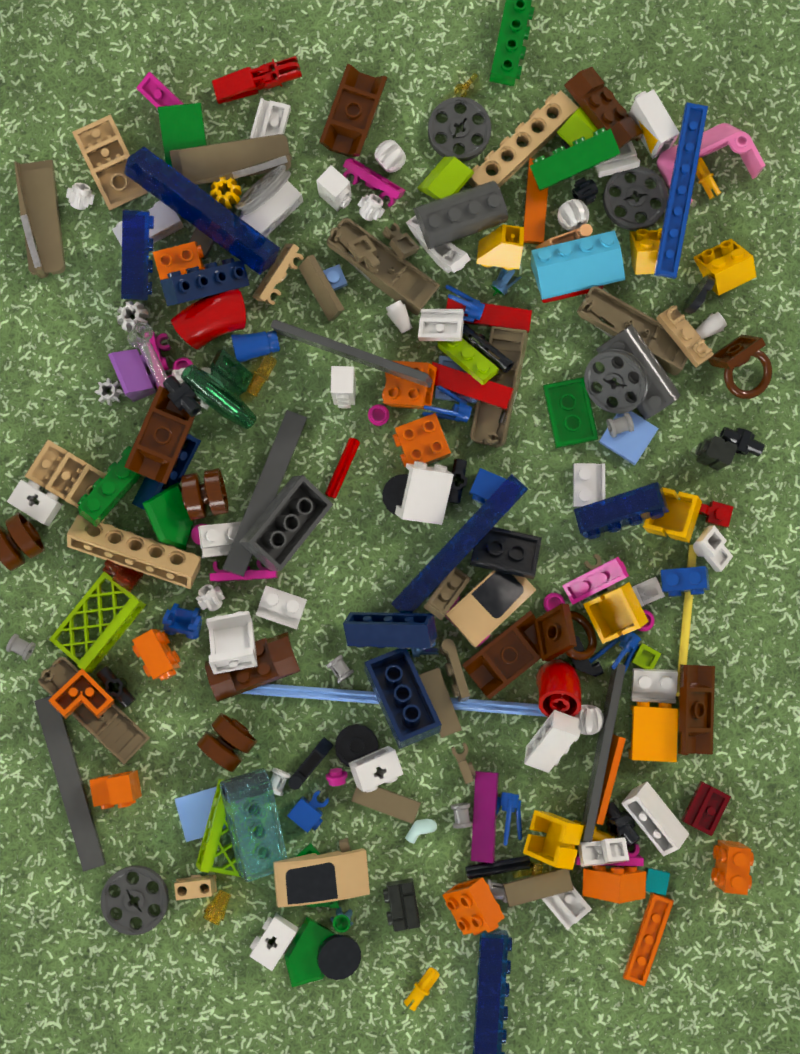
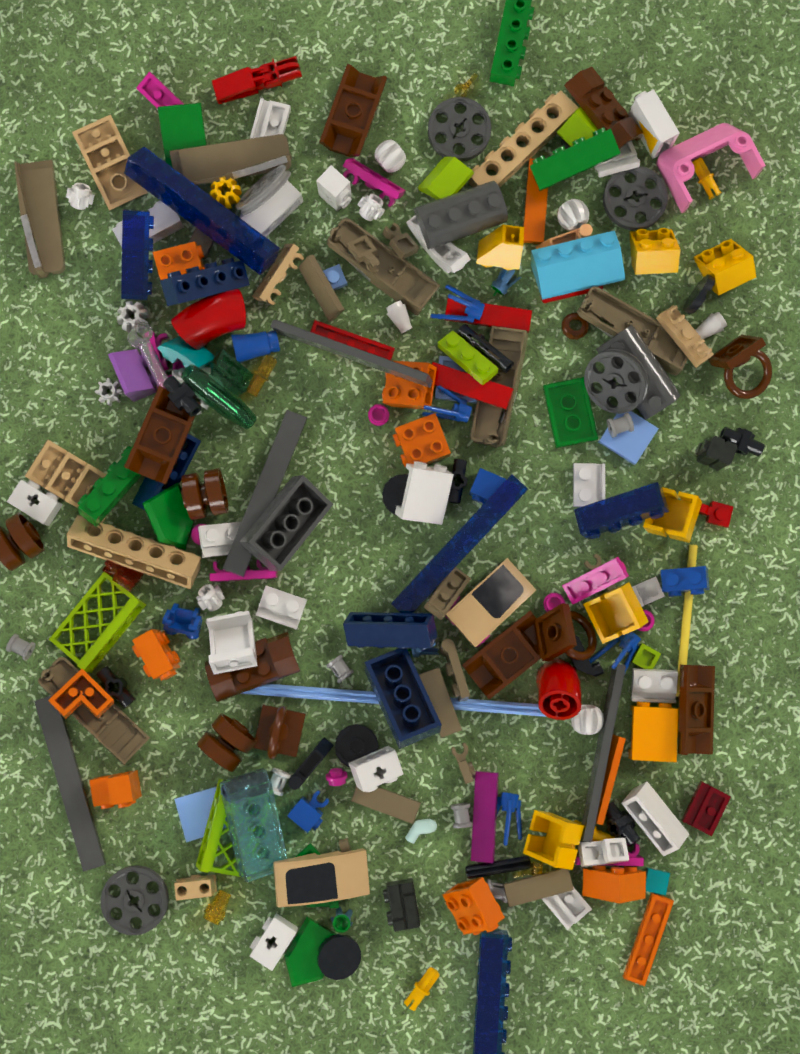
red axle [325,437,360,499] -> none
white brick [331,366,356,409] -> none
white plate [418,309,465,341] -> none
black tile [470,523,542,579] -> none
white brick [524,710,581,773] -> none
black gear [572,177,598,206] -> none
blue tile [654,102,708,279] -> none
white brick [693,525,733,572] -> none
orange brick [711,840,754,895] -> none
none -> teal slope [157,336,216,373]
none -> reddish brown tile [253,704,306,759]
none -> red tile [310,320,395,360]
none -> reddish brown piece [561,313,590,340]

